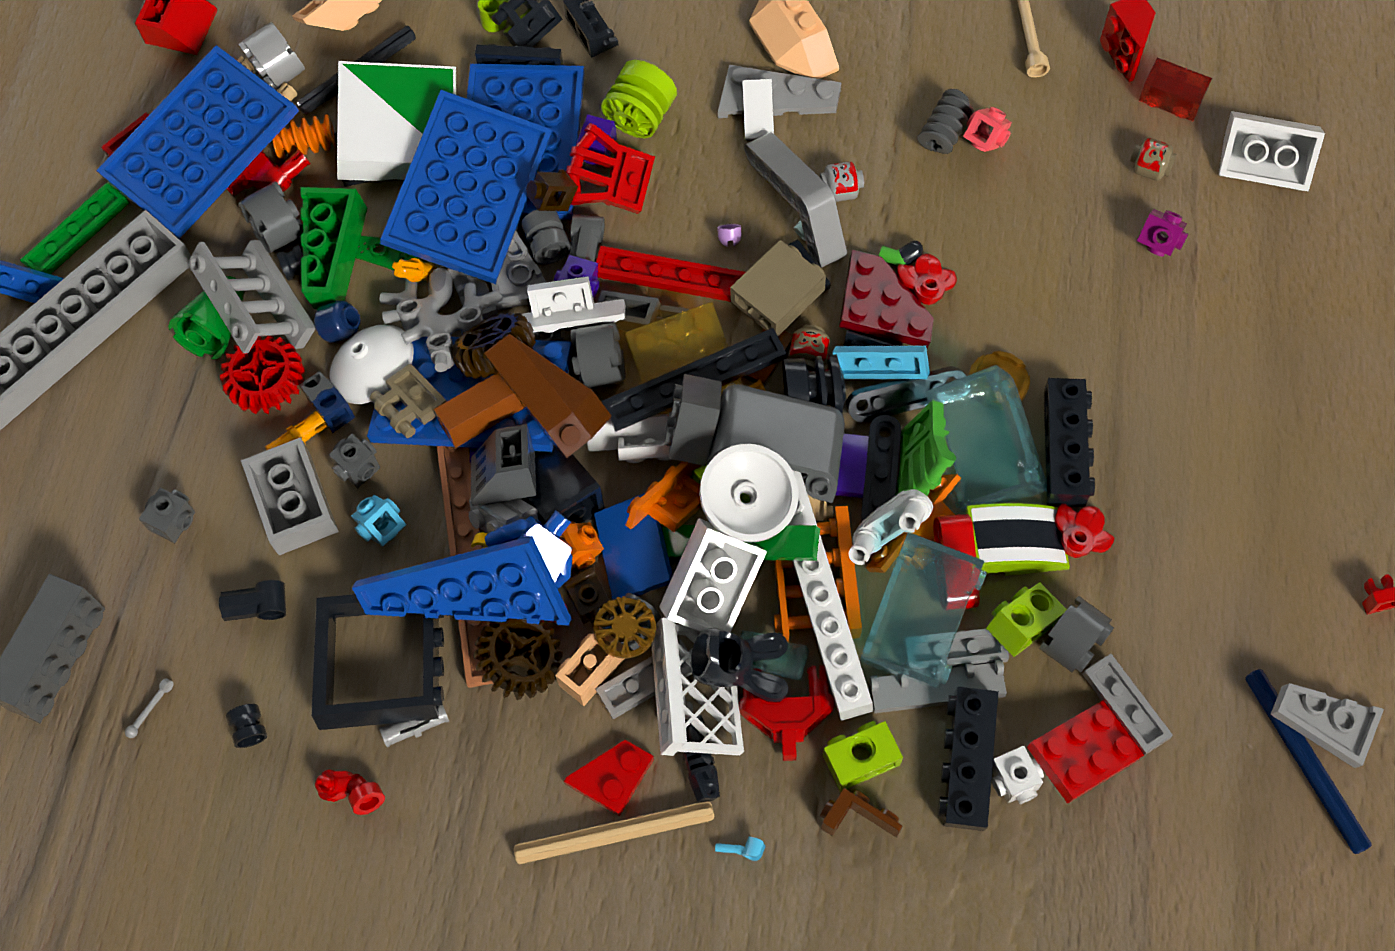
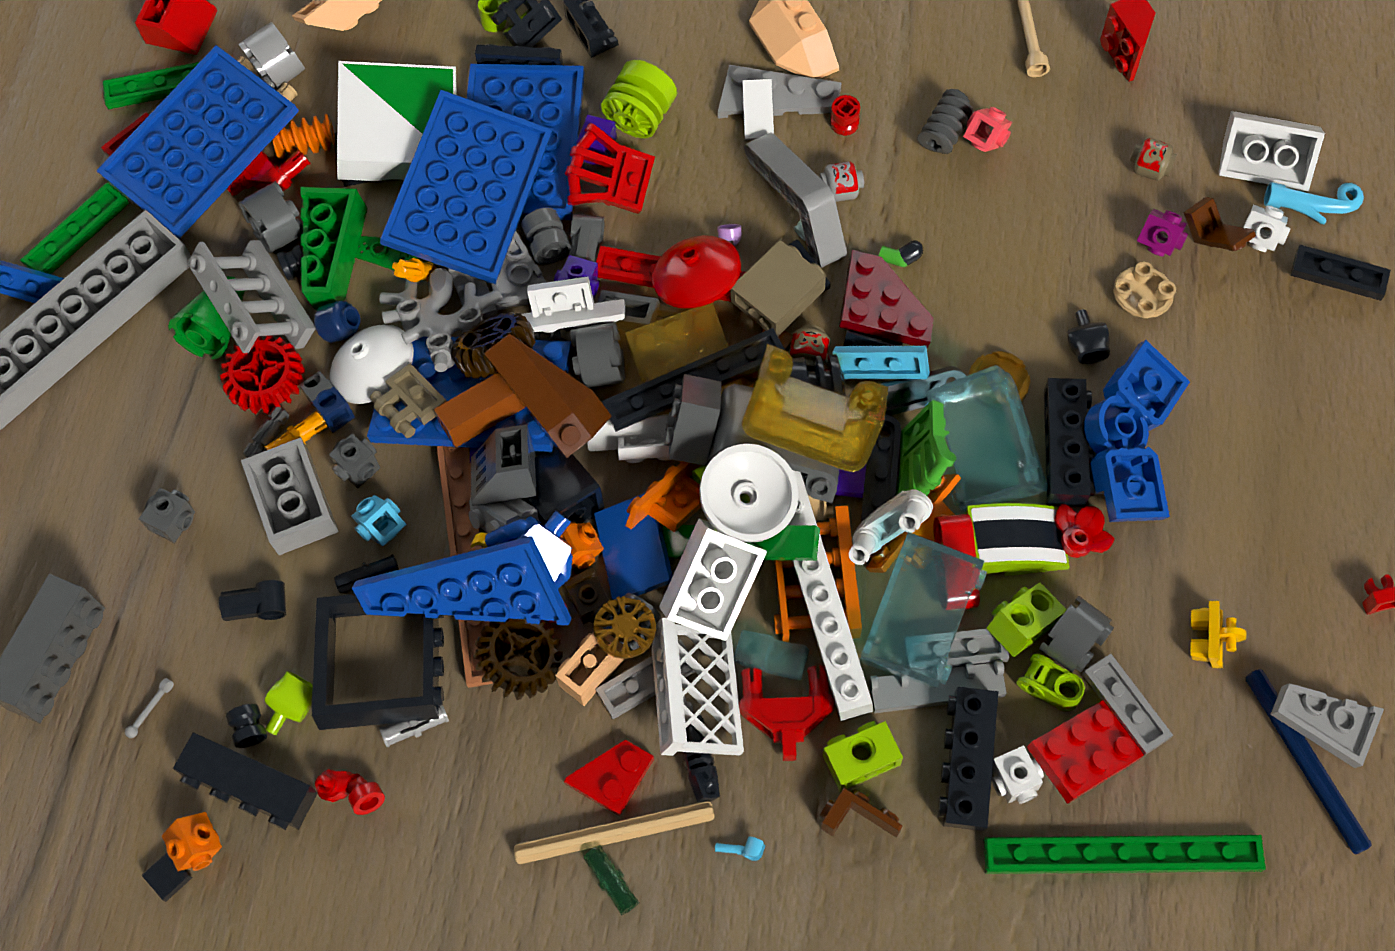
black axle [296,25,416,115] -> none
dark brown brick [526,169,578,211] -> none
black piece [690,628,788,702] -> none
red plate [897,253,957,305] -> none
clear red brick [1139,57,1212,121] -> none
none -> green tile [103,62,199,110]
none -> black tile [142,853,193,902]
none -> orange brick [162,812,222,871]
none -> black brick [173,732,318,830]
none -> dark grey axle [243,407,289,458]
none -> lime piece [264,671,313,735]
none -> black axle [334,554,399,593]
none -> clear green pin [583,845,640,915]
none -> red dish [652,235,741,308]
none -> clear yellow windscreen [742,344,888,472]
none -> red wheel [830,95,861,136]
none -> green tile [983,835,1266,874]
none -> lime piece [1016,654,1085,711]
none -> black piece [1067,309,1110,364]
none -> blue plate [1084,340,1190,522]
none -> tan dish [1113,262,1176,318]
none -> reddish brown bracket [1183,197,1256,251]
none -> yellow hips [1190,601,1246,668]
none -> white brick [1243,204,1291,252]
none -> medium azure plant [1264,182,1364,224]
none -> black plate [1290,245,1391,301]

